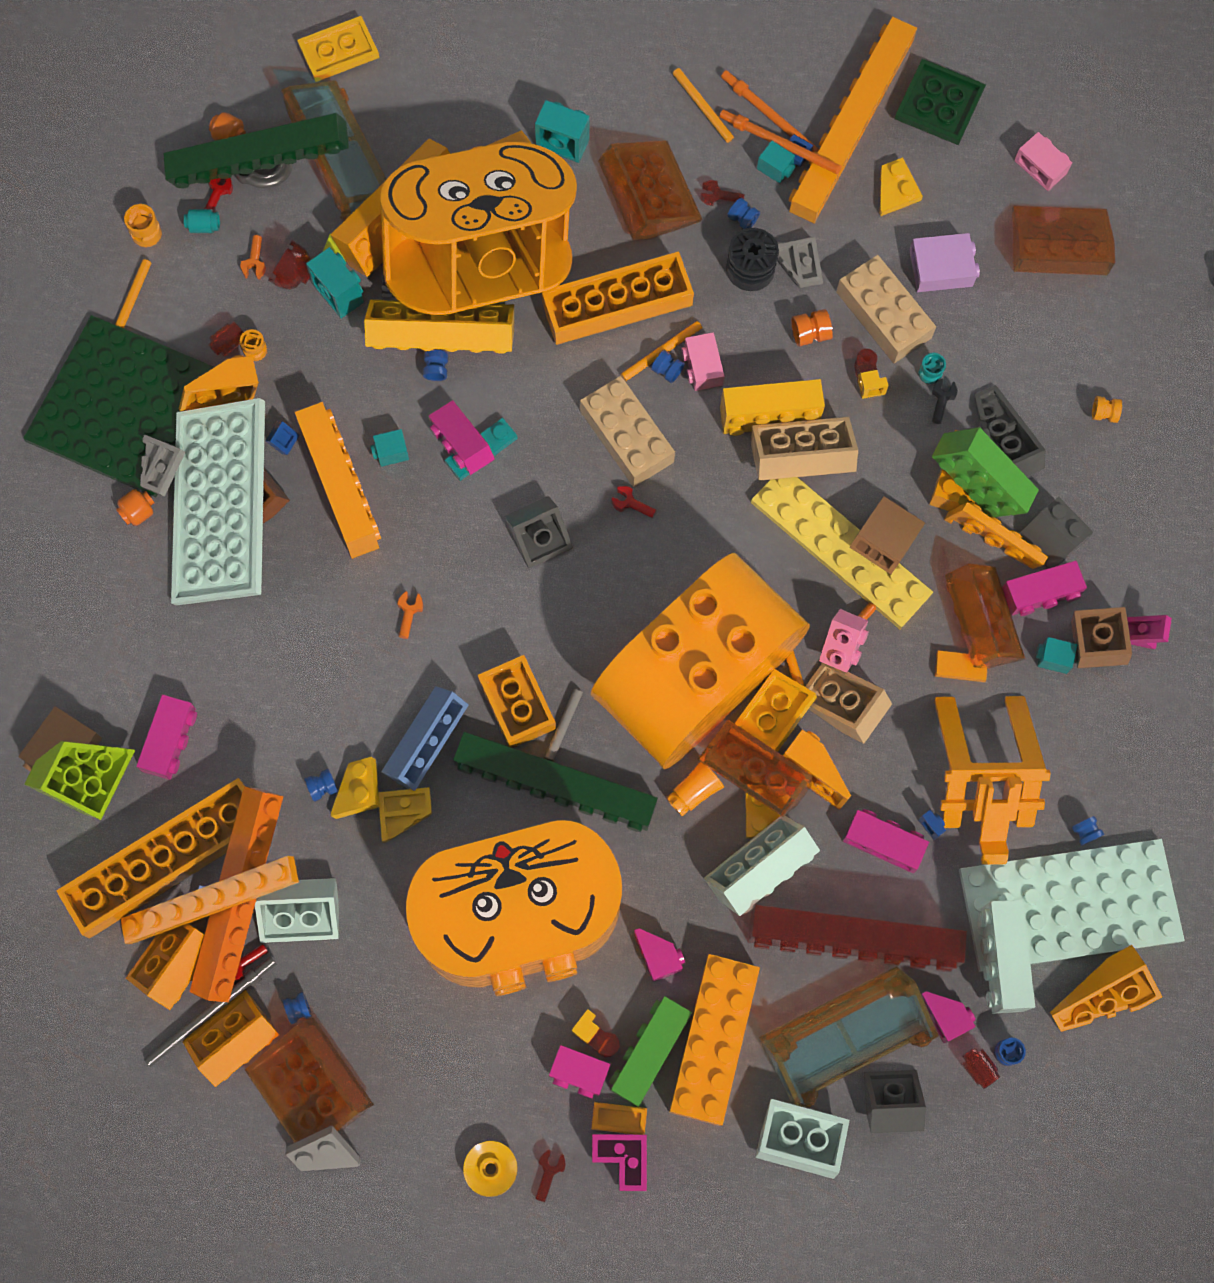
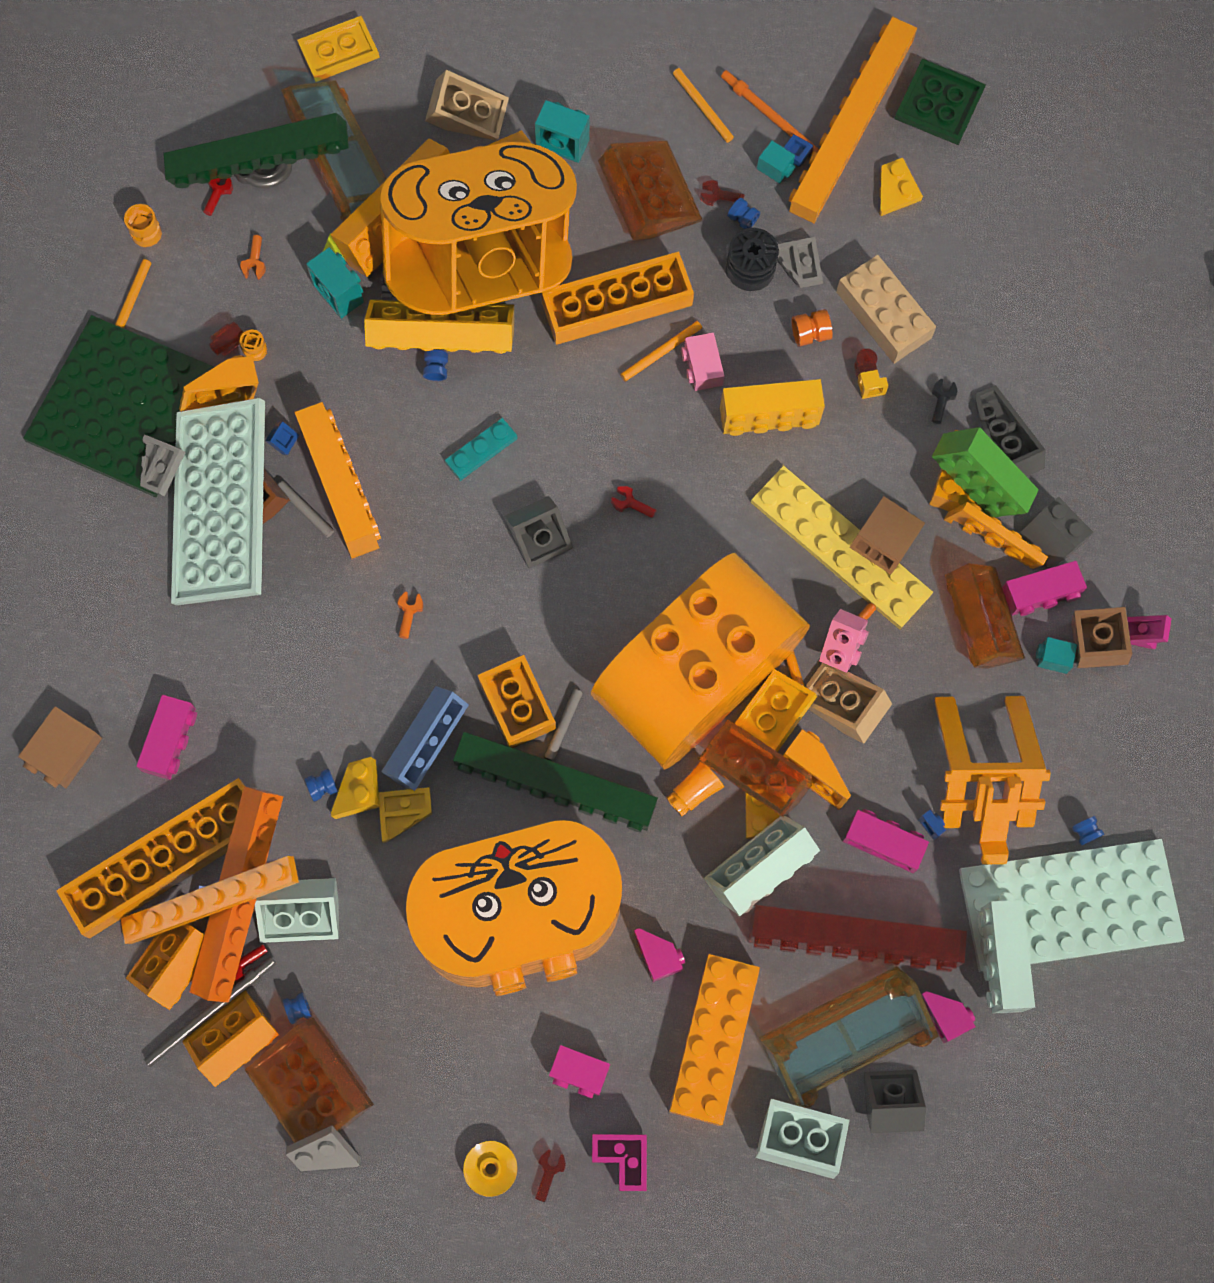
lime wedge [24,741,135,820] -> none
orange head [116,489,154,526] -> none
teal brick [184,209,220,233] -> none
orange head [209,112,246,141] -> none
clear red cylinder [268,240,311,290] -> none
teal brick [370,429,409,467] -> none
dark pink brick [428,400,495,475] -> none
leg [571,1009,620,1057] -> none
tan brick [580,376,675,488] -> none
light orange tile [591,1102,647,1135] -> none
bright green brick [609,996,692,1107] -> none
blue wheel [651,350,685,383] -> none
orange bar [719,109,841,174] -> none
tan brick [751,417,858,480] -> none
lavender brick [909,233,980,292] -> none
teal wheel [918,353,946,384] -> none
light orange tile [935,650,988,682] -> none
clear red brick [962,1047,1000,1089] -> none
blue wheel [994,1038,1026,1066] -> none
clear orange slope [1012,206,1115,275] -> none
bright pink brick [1014,132,1073,191] -> none
light orange wedge [1050,945,1162,1032] -> none
light orange wheel [1092,396,1122,423] -> none
none -> light grey bar [278,481,334,538]
none -> tan slope [425,70,509,141]

